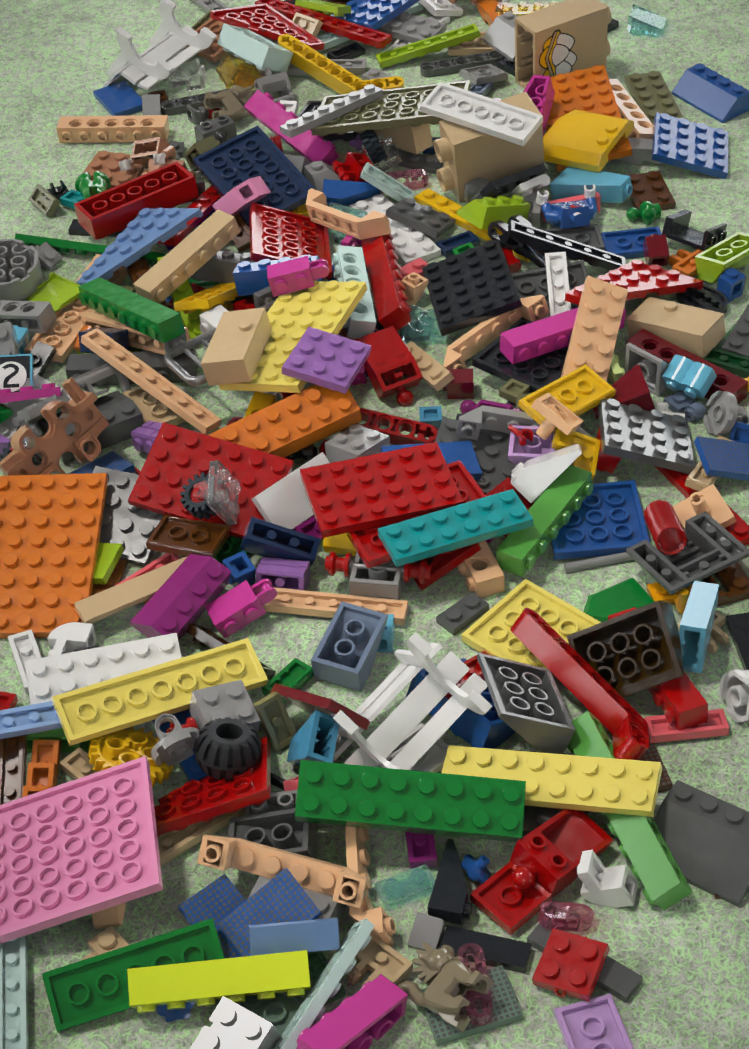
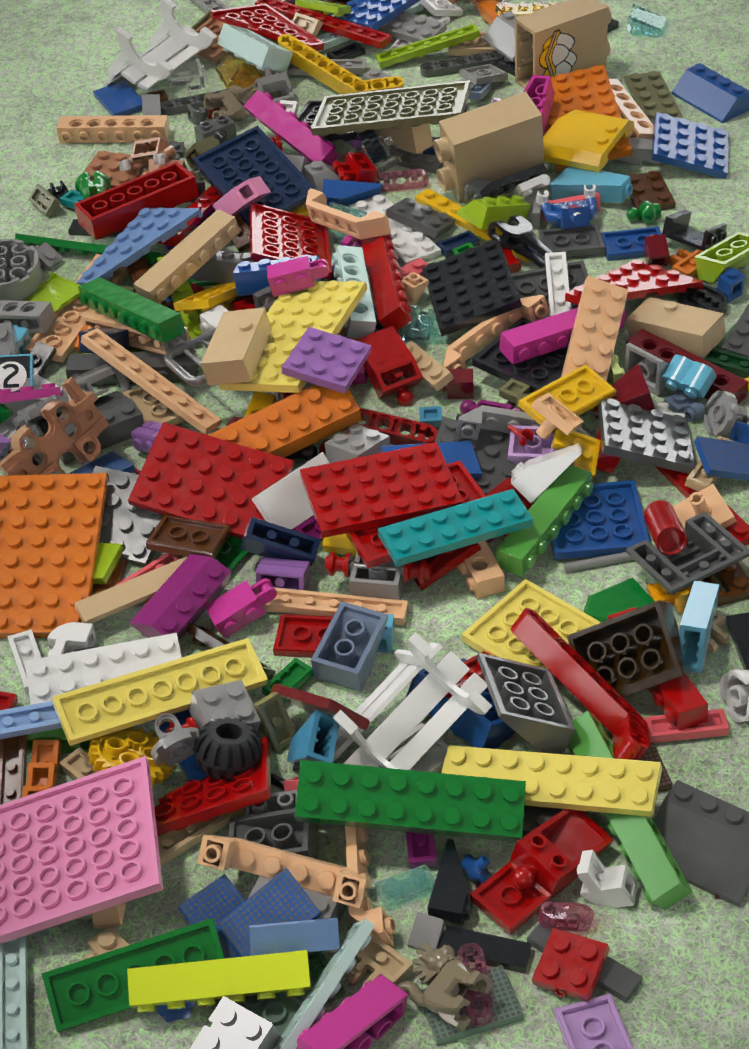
clear plate [180,460,241,525] -> none
blue brick [222,551,256,587] -> none
light grey plate [280,84,384,138] -> none
light aqua tile [360,162,416,202] -> none
white plate [420,82,543,146] -> none
dark grey plate [436,592,489,636] -> none
black plate [508,220,626,271] -> none
none -> red tile [273,614,333,658]

